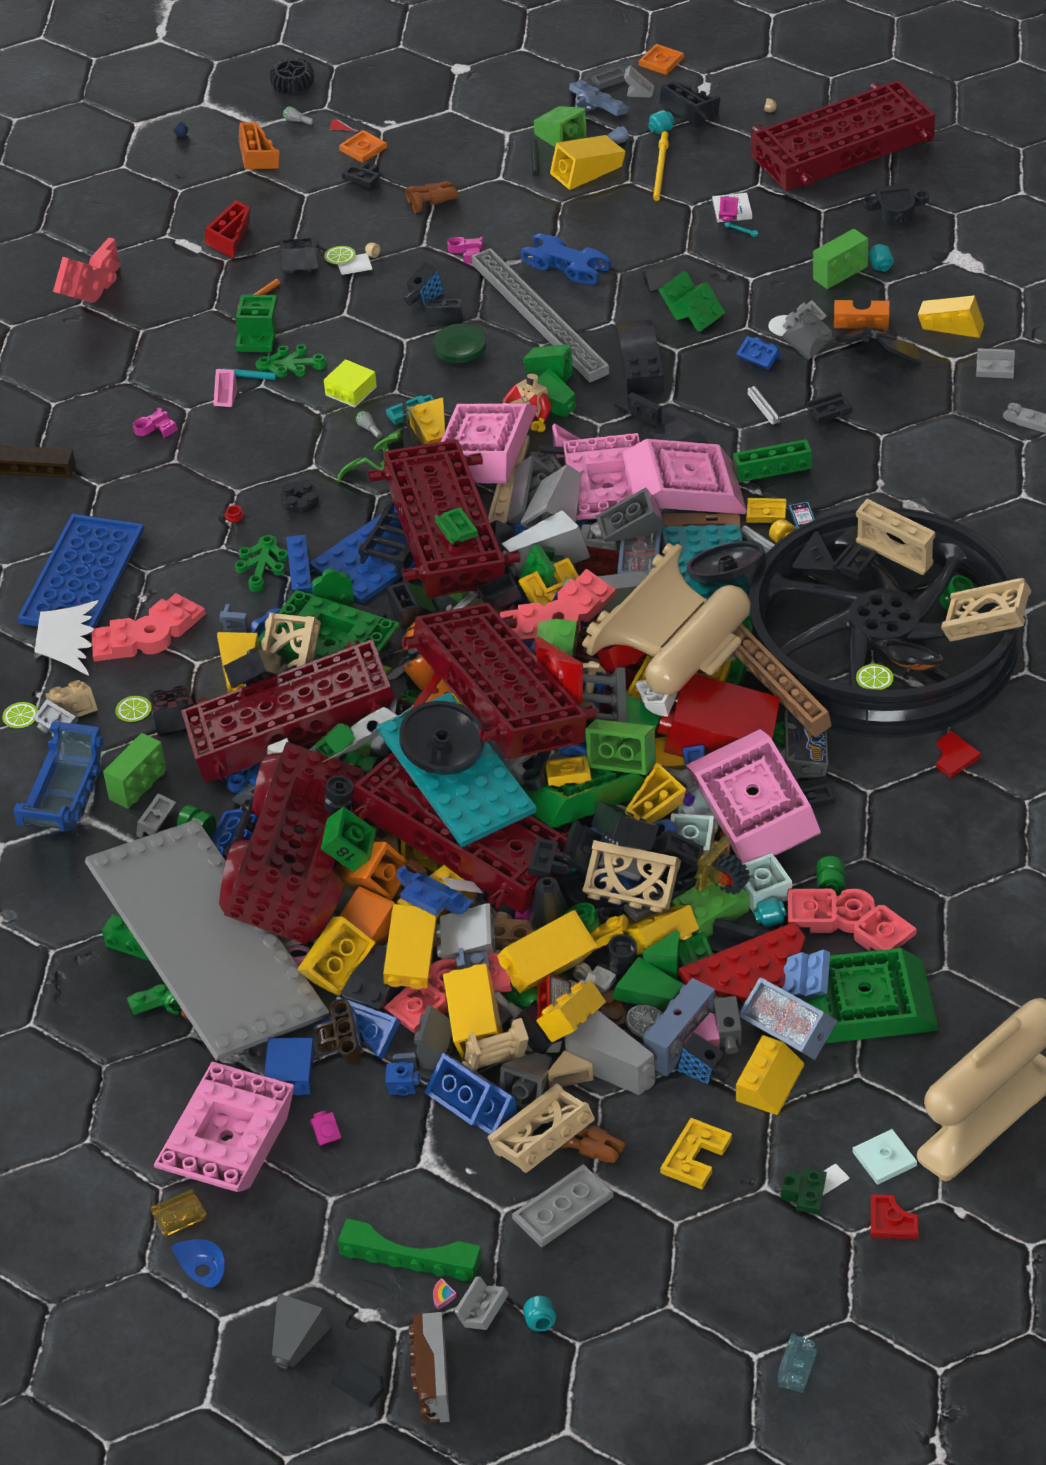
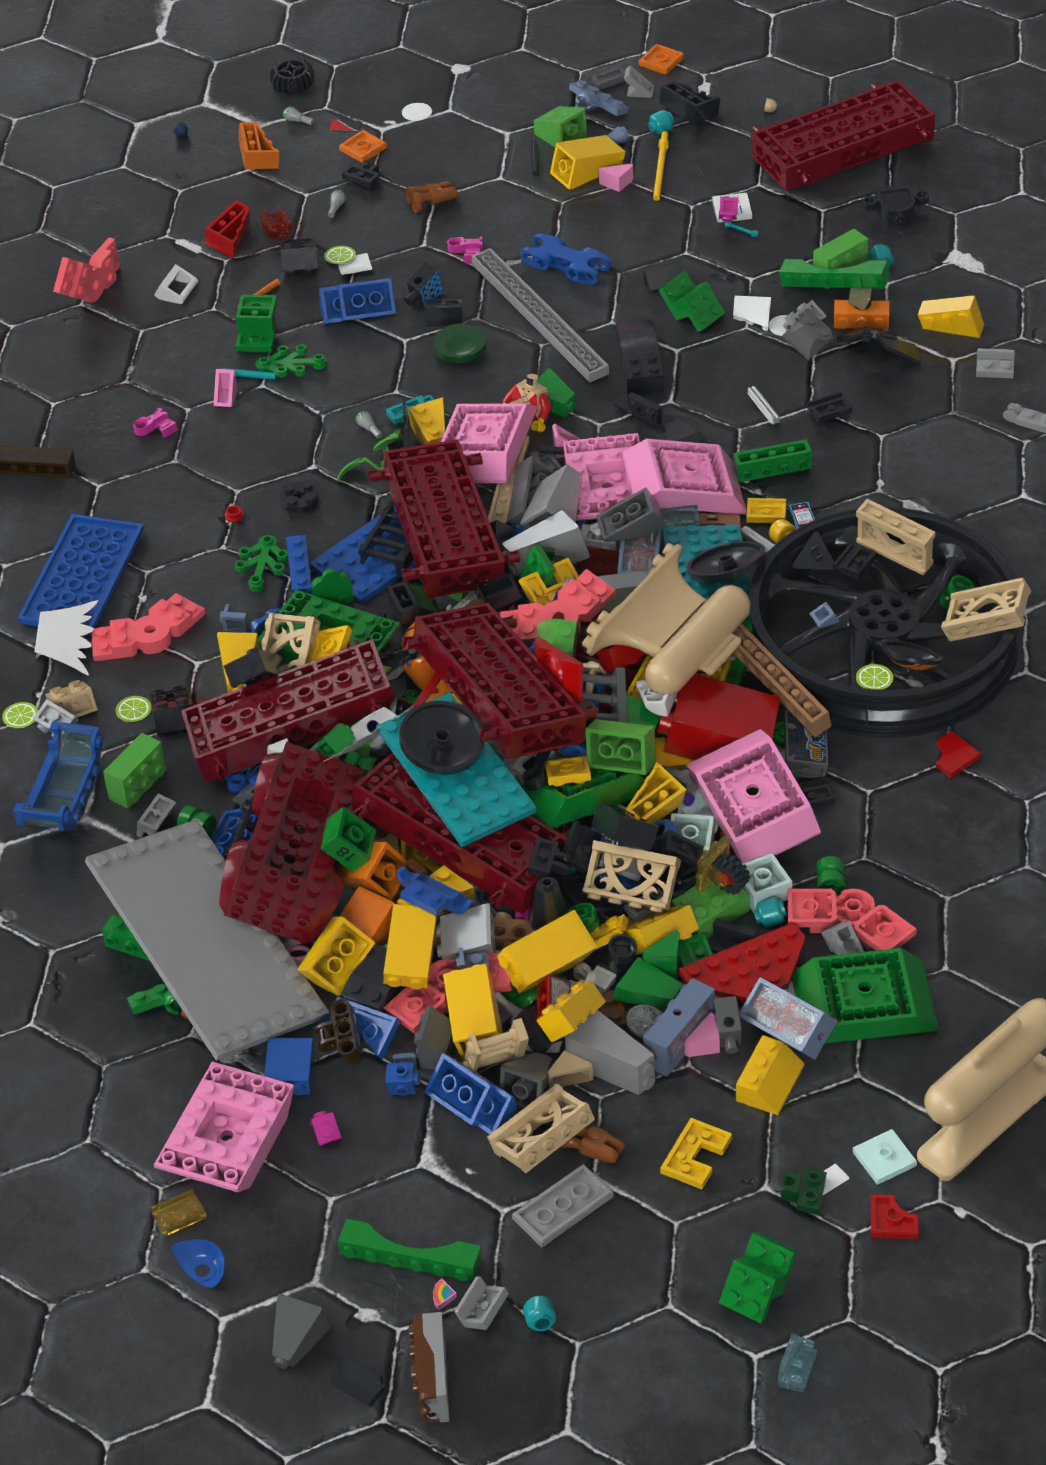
neon yellow piece [324,359,377,407] -> none
black wheel [324,776,354,815] -> none
tan hinge [365,243,380,258] -> none
green plate [435,507,478,545] -> none
white sticker [442,877,482,893] -> none
green slope [523,344,573,383] -> none
black torso [677,1032,731,1085] -> none
blue plate [683,745,706,769] -> none
blue bracket [736,336,782,370] -> none
medium blue plate [782,950,830,1001] -> none
none -> white tile [154,264,198,304]
none -> clear red bracket [258,205,293,239]
none -> yellow plate [308,625,353,663]
none -> blue slope [319,278,396,324]
none -> light grey piece [328,190,346,218]
none -> white sticker [402,103,432,121]
none -> bright pink slope [598,164,633,192]
none -> clear light blue hinge [660,505,699,528]
none -> green bracket [719,1232,797,1323]
none -> white slope [733,296,771,331]
none -> green arch [779,259,890,288]
none -> sand blue slope [809,602,840,628]
none -> light grey arch [821,920,864,955]
none -> dark tan slope [848,288,872,310]

